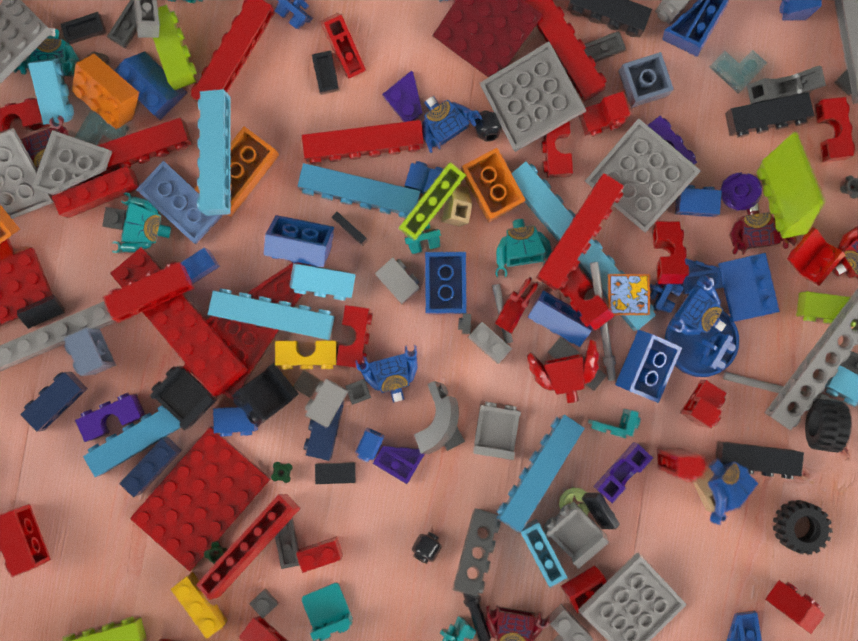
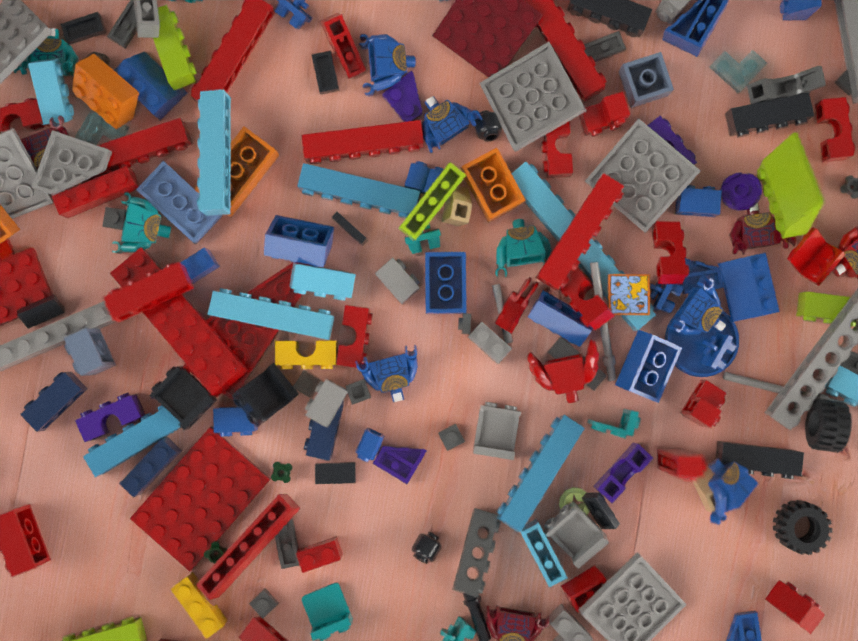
arch [414,381,459,454] -> none
none -> blue torso [359,34,416,97]

